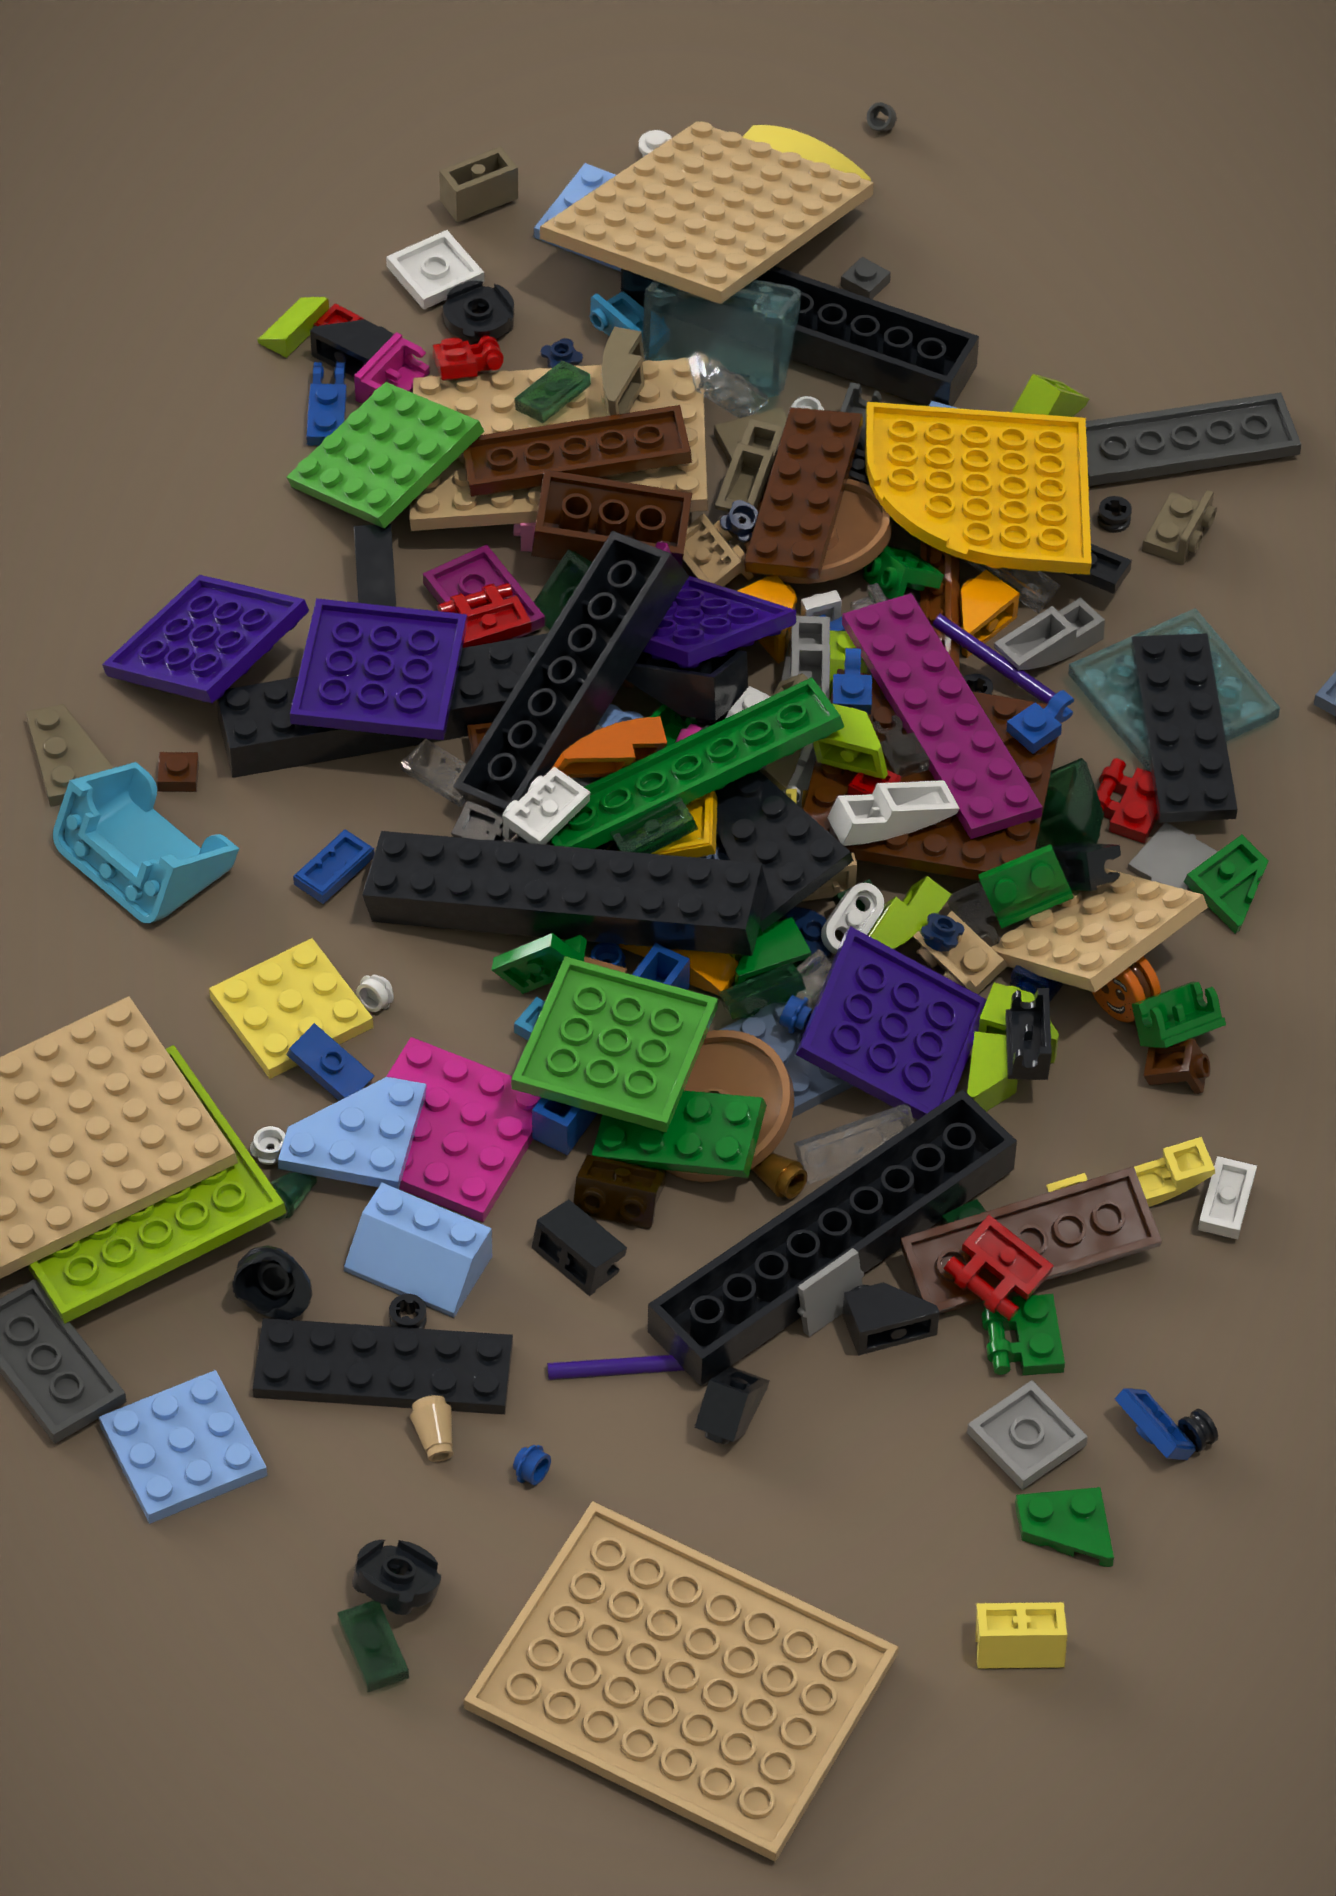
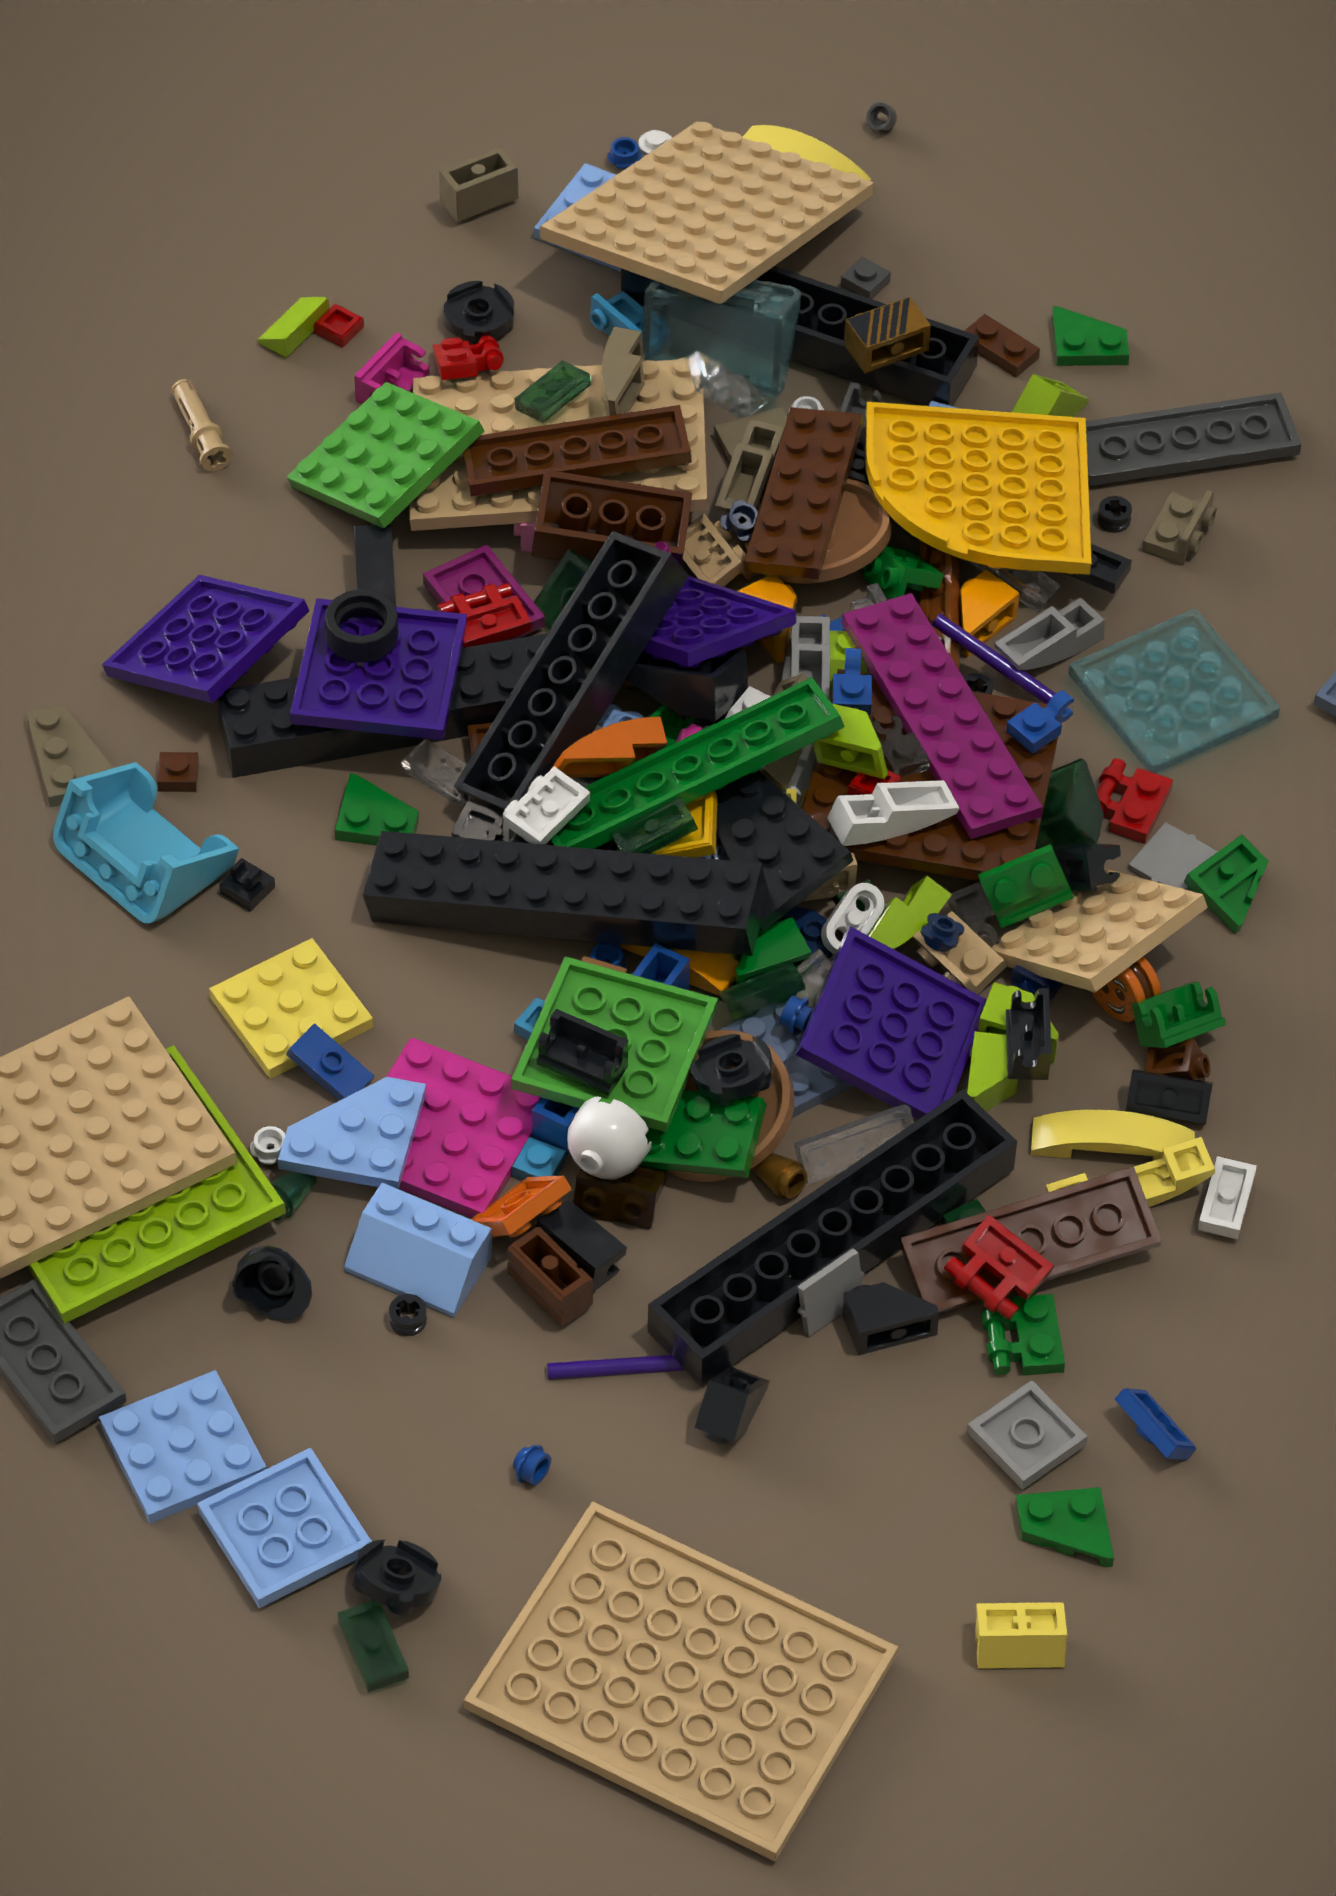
black plate [253,1318,513,1415] -> none
blue plate [293,829,375,904] -> none
blue hinge [306,362,347,446] -> none
black slope [310,319,394,377] -> none
white plate [356,974,394,1012] -> none
white plate [386,230,484,310] -> none
tan cone [410,1395,453,1462] -> none
green bracket [491,933,587,994] -> none
dark blue plate [541,338,583,368] -> none
white plate [800,590,842,622] -> none
black plate [1131,633,1238,822] -> none
black bush [1178,1408,1219,1452] -> none
none -> tan pin [171,379,232,472]
none -> light blue plate [197,1447,372,1608]
none -> black tile [219,858,275,912]
none -> black tyre [325,589,399,663]
none -> green wing [335,773,419,846]
none -> orange plate [471,1175,572,1238]
none -> reddish brown brick [507,1227,593,1326]
none -> dark azure plate [512,1137,566,1180]
none -> black hinge [537,1009,628,1096]
none -> white cylinder [568,1097,652,1180]
none -> blue plate [607,137,642,170]
none -> black plate [690,1034,774,1106]
none -> pearl gold brick [844,297,931,373]
none -> reddish brown plate [964,314,1040,378]
none -> light yellow slope [1031,1110,1195,1161]
none -> green wing [1052,306,1129,366]
none -> black plate [1126,1069,1213,1124]

